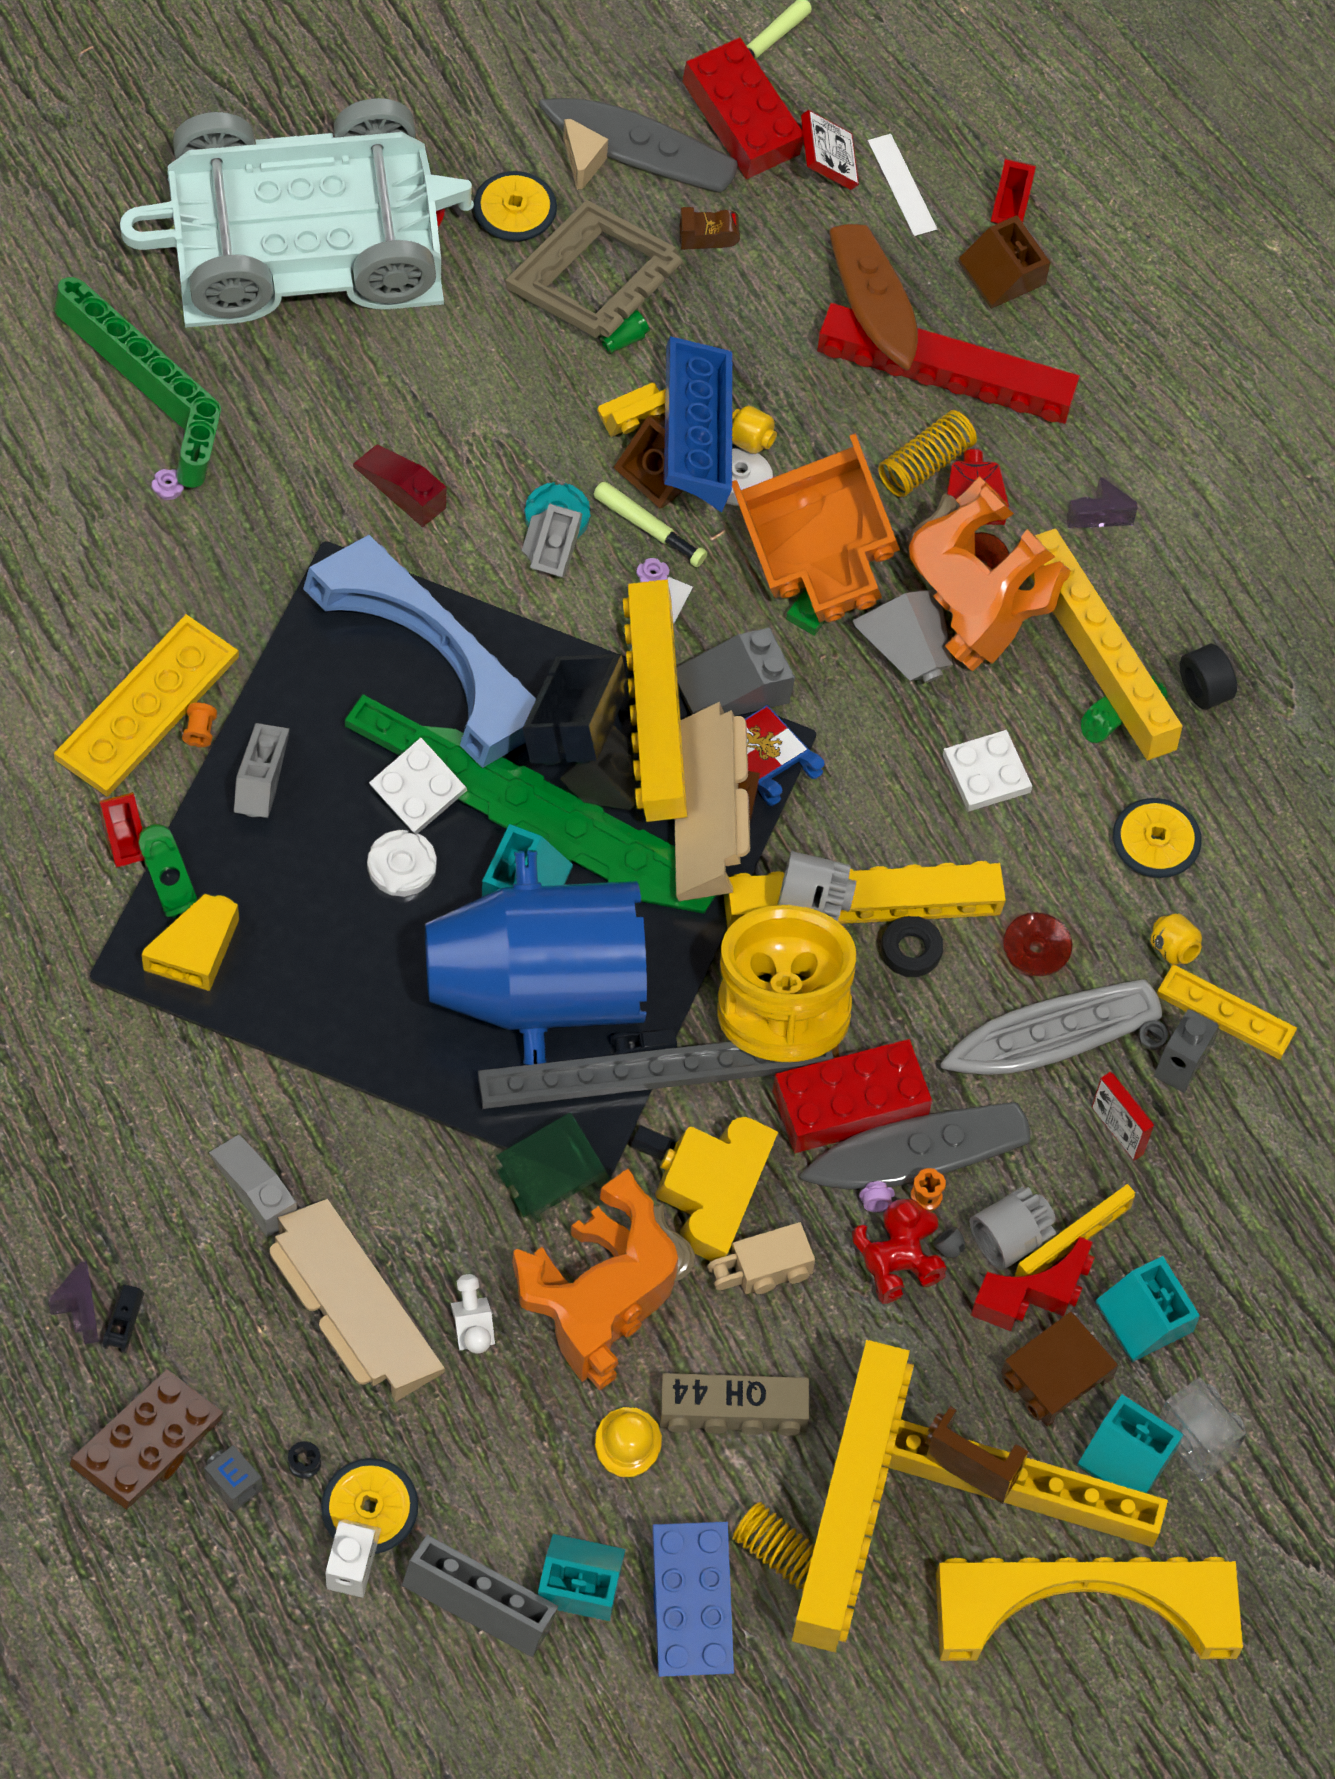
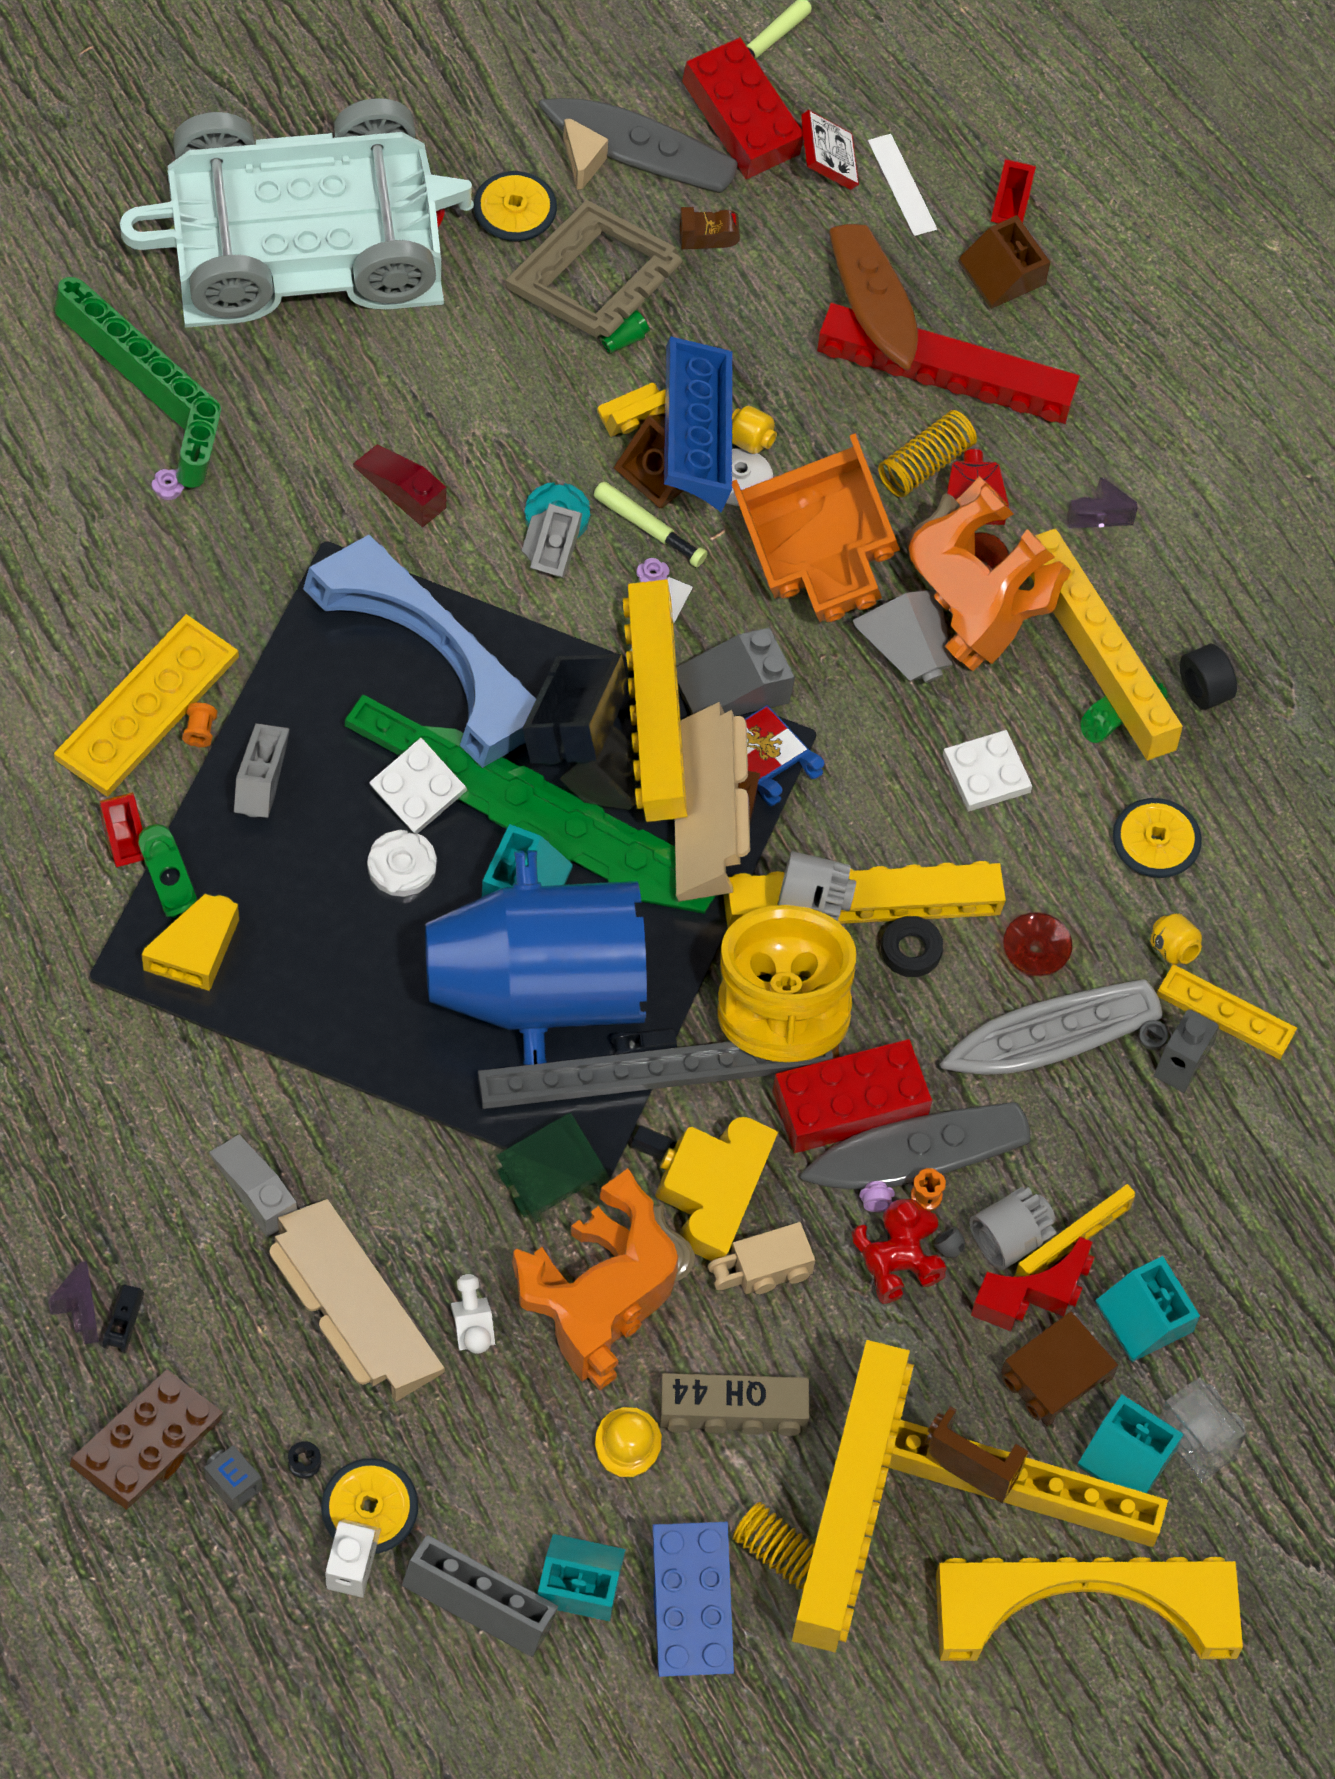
green plate [786,590,826,636] -> none
tile [1091,1072,1154,1161] -> none

